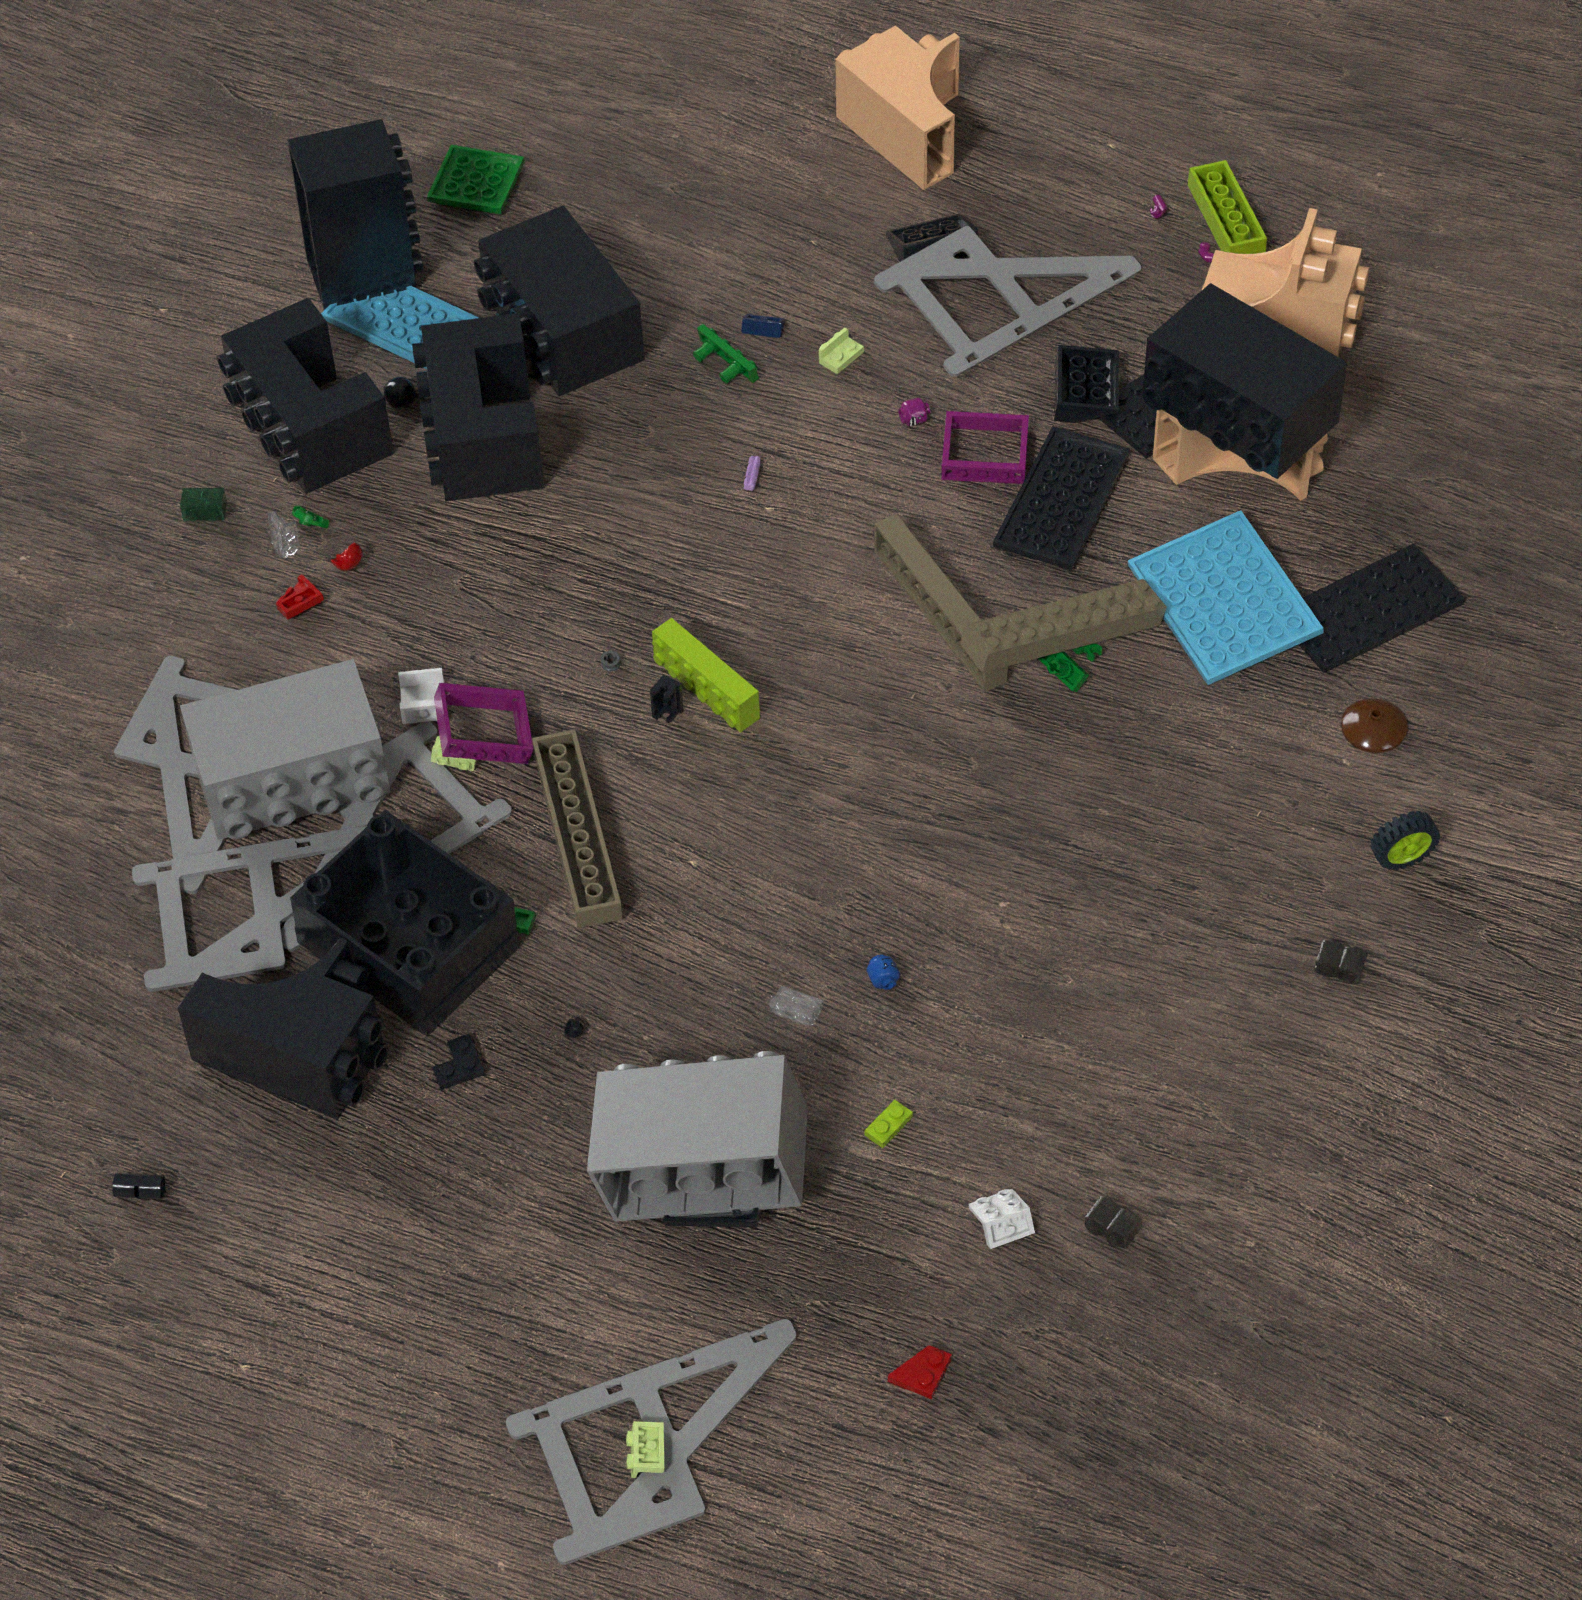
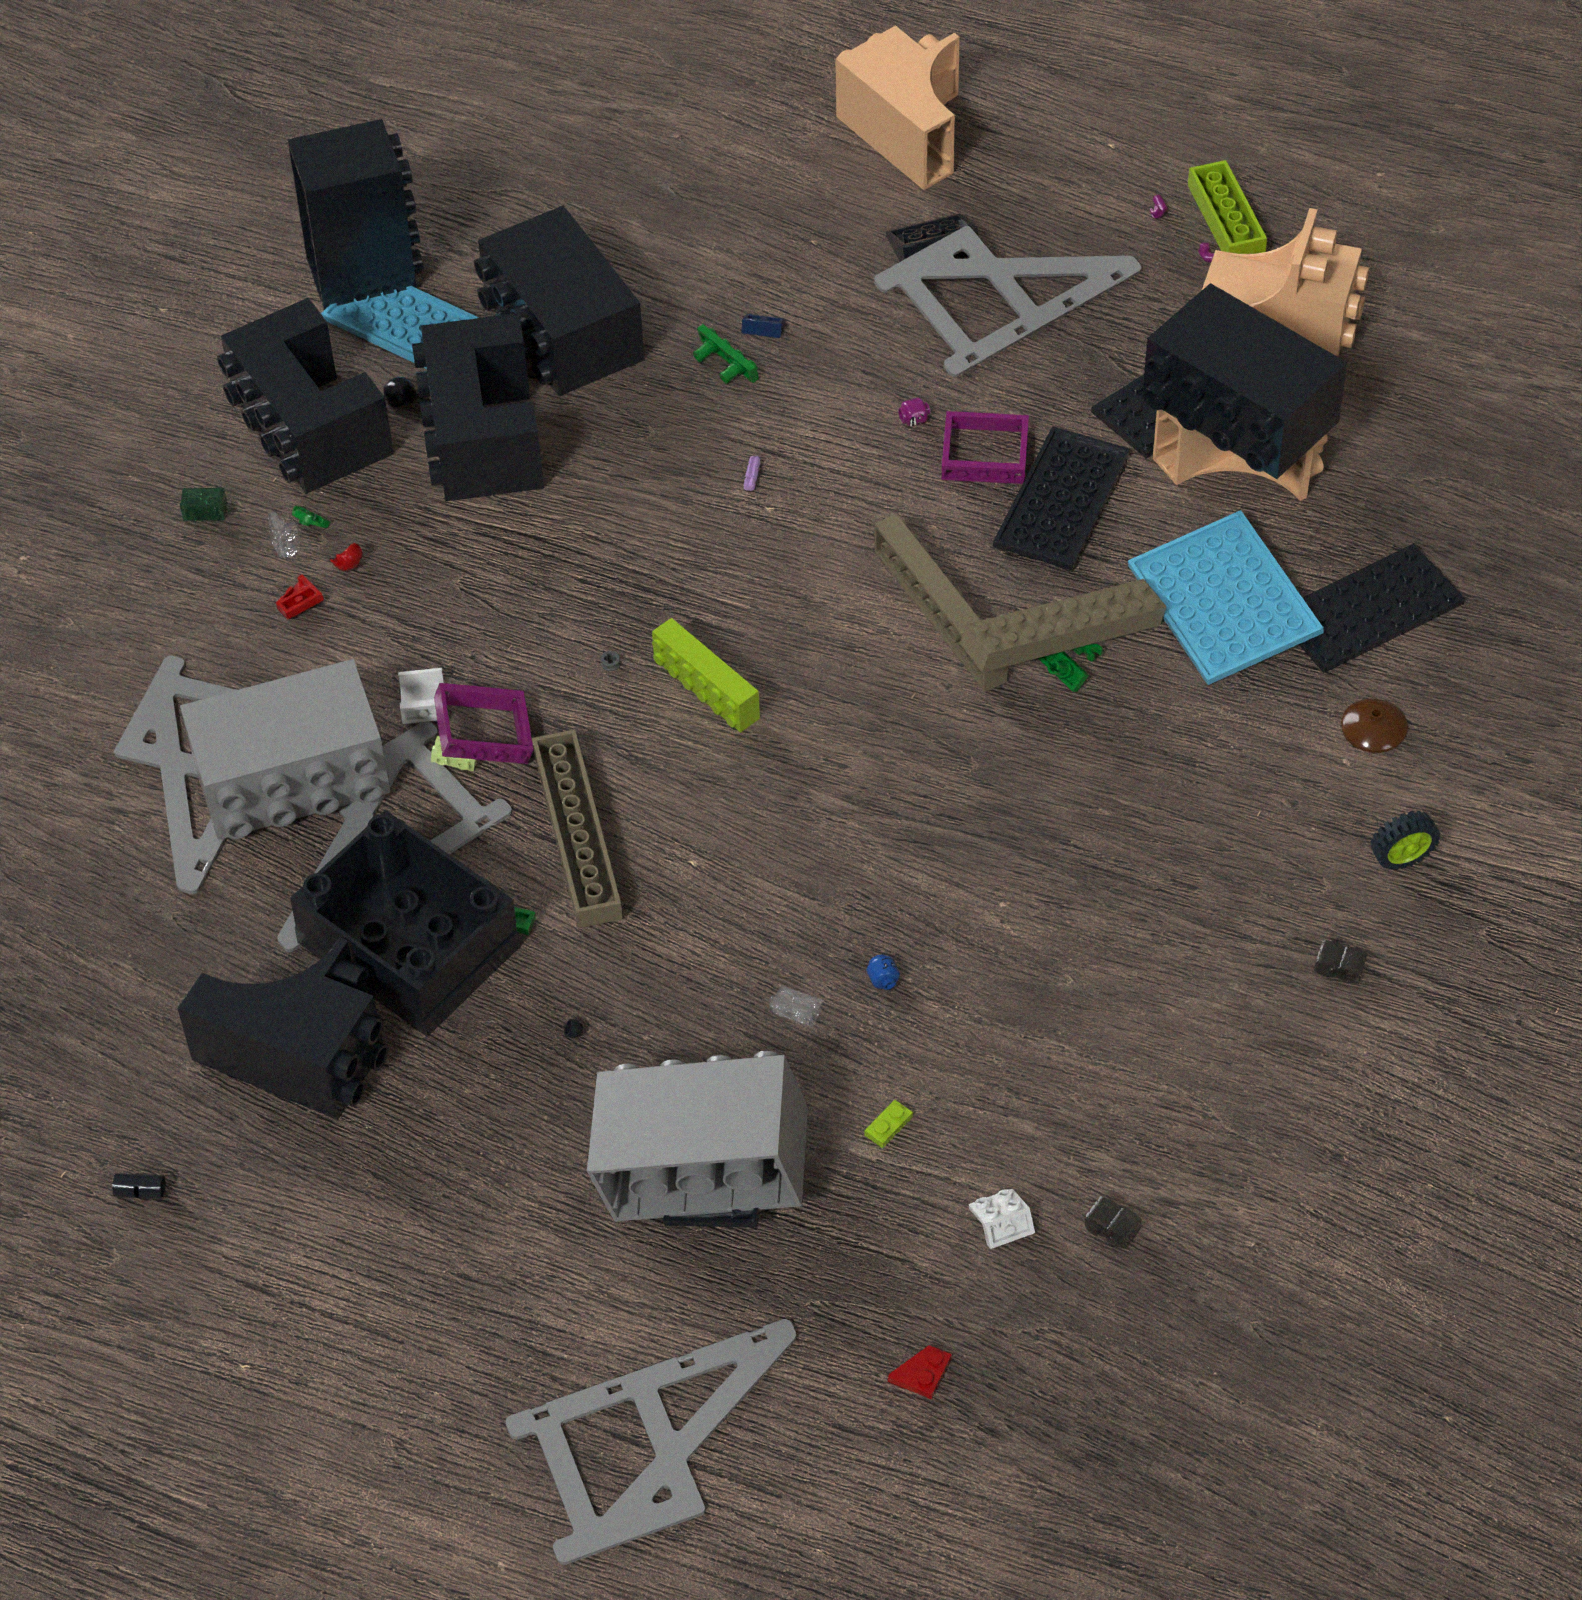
light grey piece [132,820,403,992] -> none
green plate [427,145,525,215] -> none
black plate [432,1034,485,1090] -> none
yellowish green bracket [626,1421,664,1478] -> none
black hinge [650,674,684,723] -> none
yellowish green bracket [819,328,864,374] -> none
black slope [1054,345,1119,423] -> none

